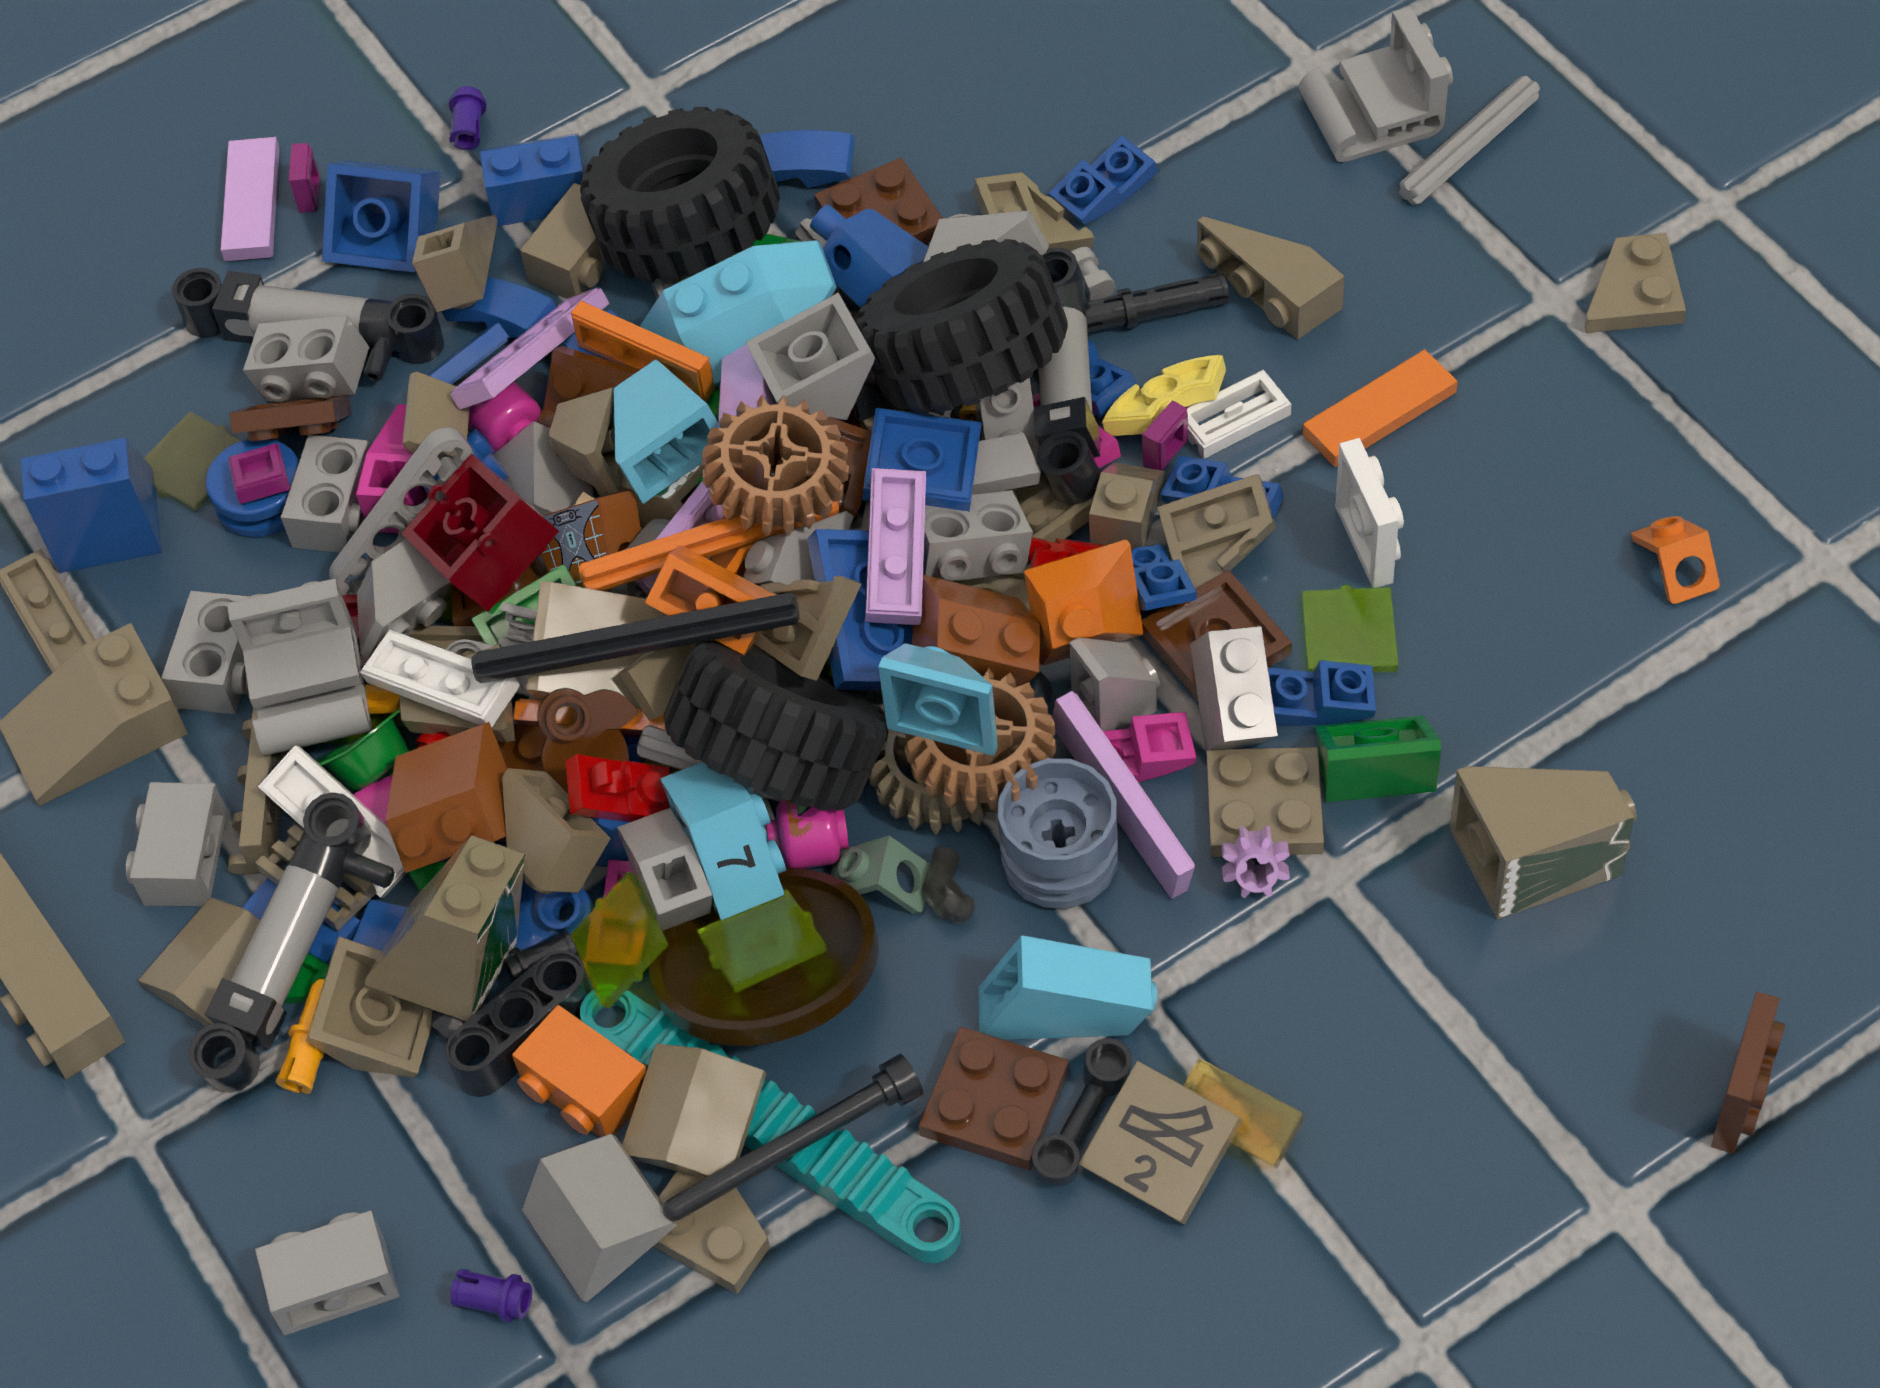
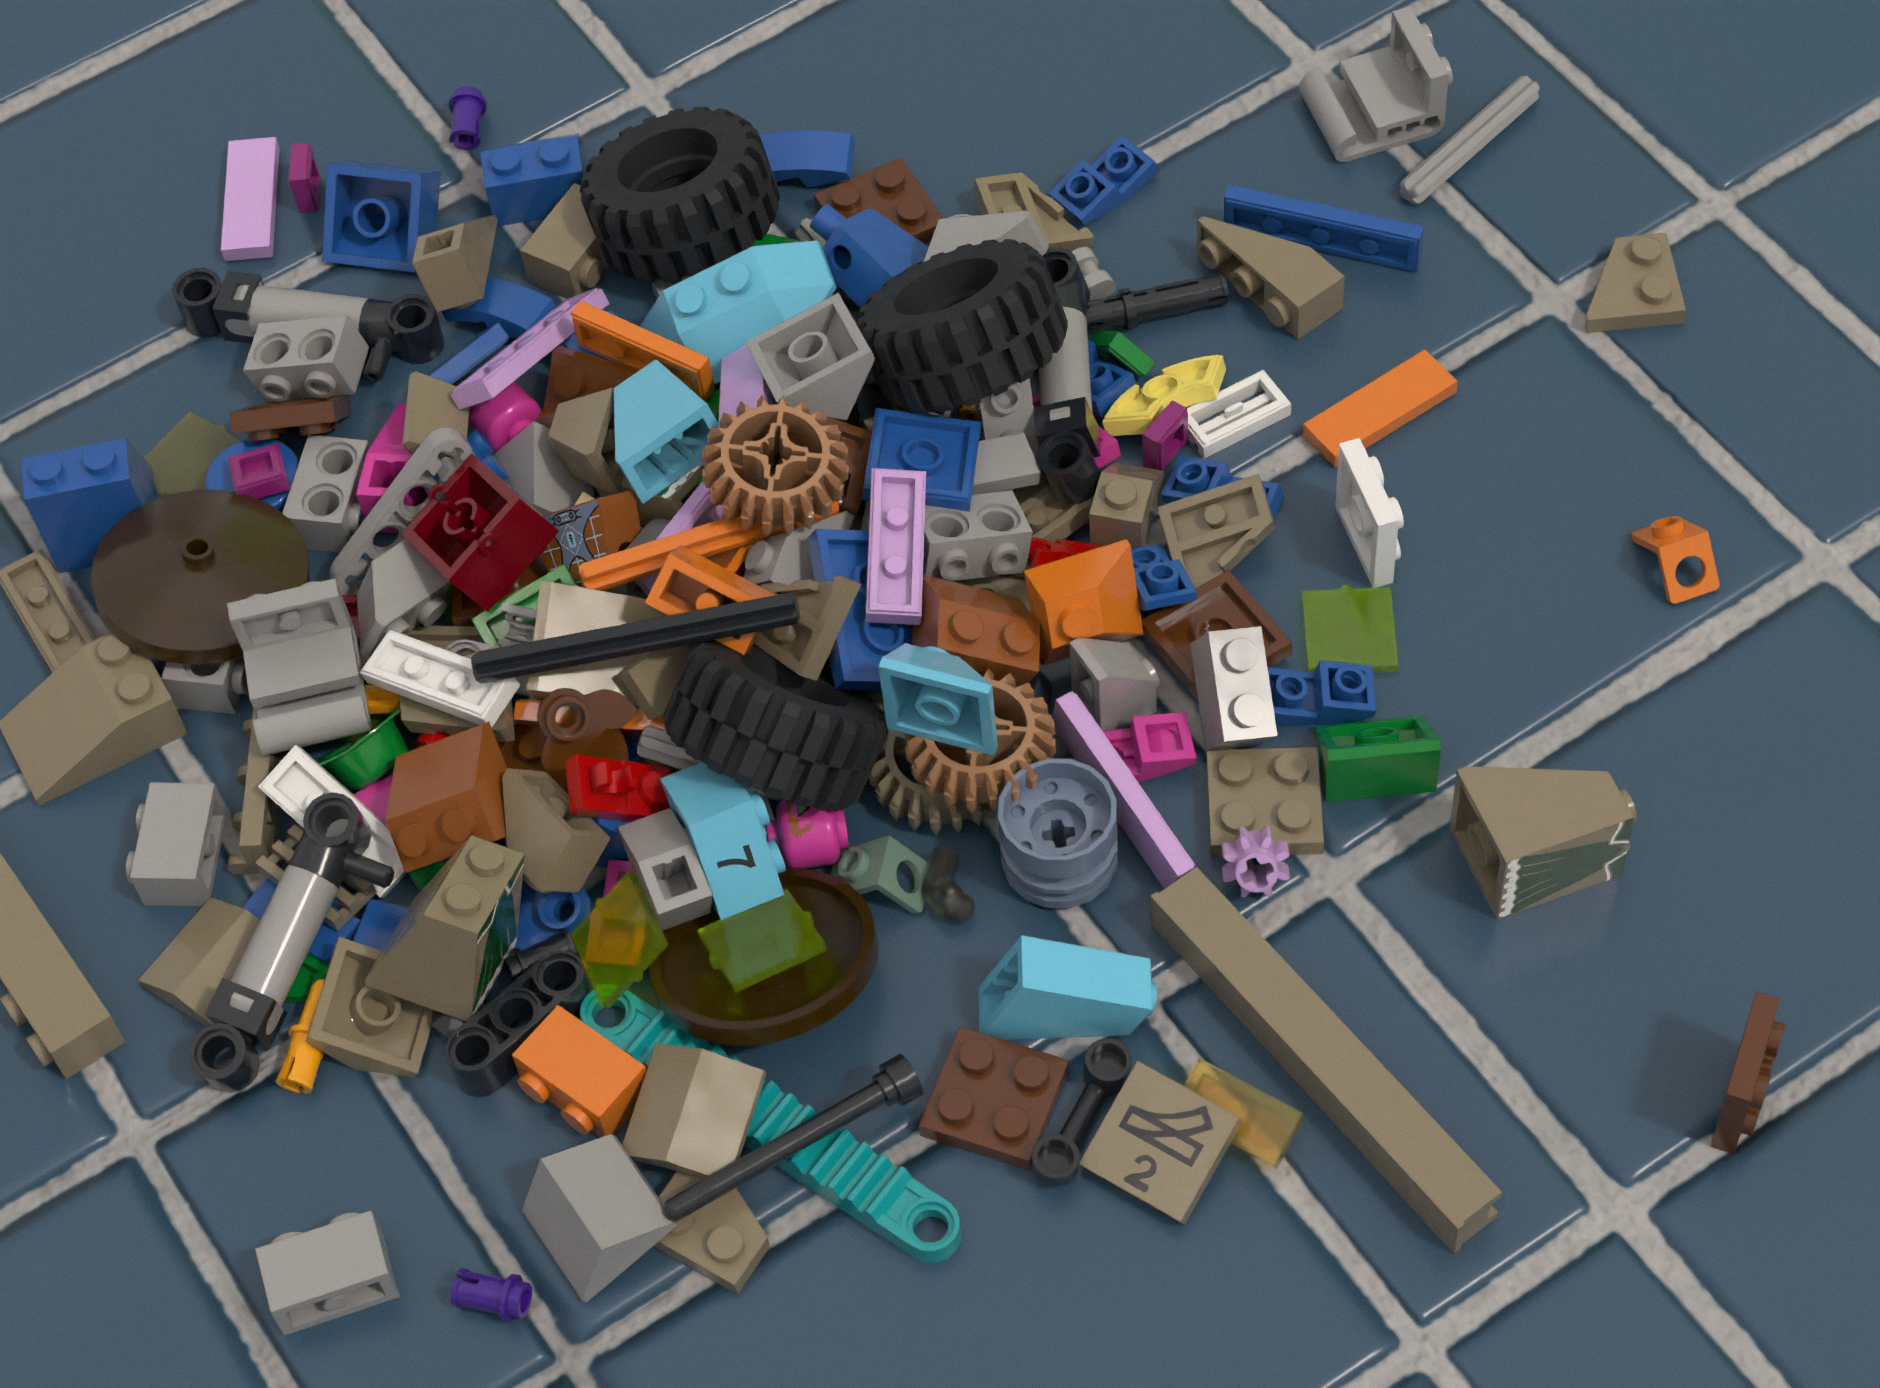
none -> dark brown dish [91,489,310,664]
none -> green tile [1090,330,1155,376]
none -> dark tan tile [1150,867,1502,1254]
none -> blue tile [1224,184,1424,272]

